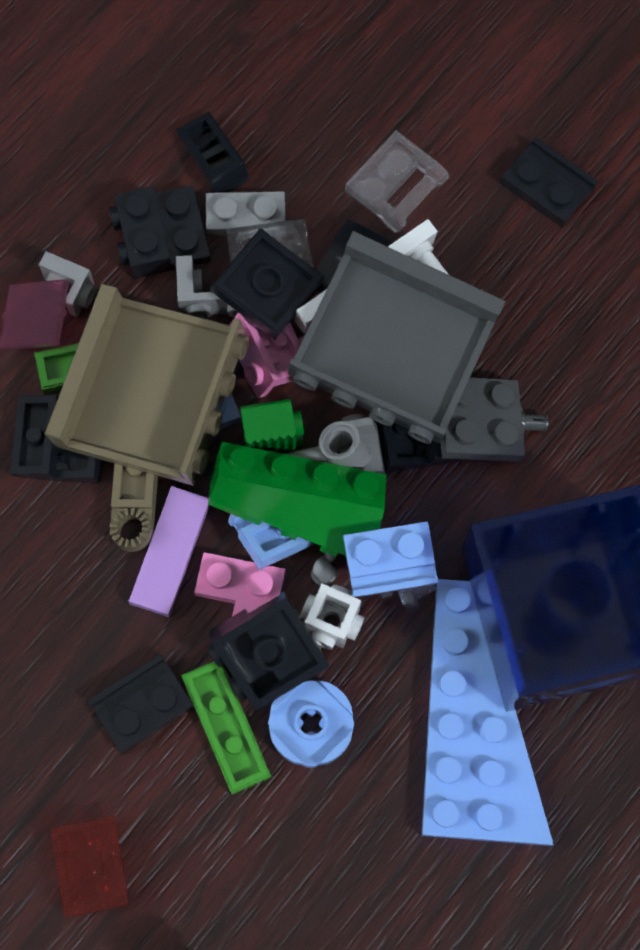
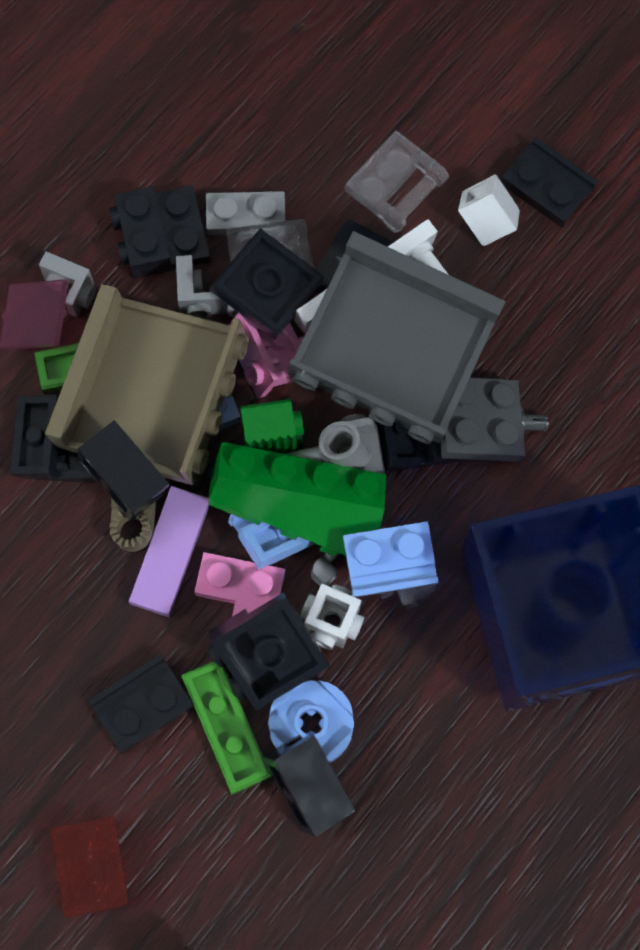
black slope [176,112,249,193] -> none
light blue wing [421,579,553,846] -> none
none -> black hinge [77,420,169,522]
none -> black hinge [261,734,355,837]
none -> white panel [458,174,520,246]

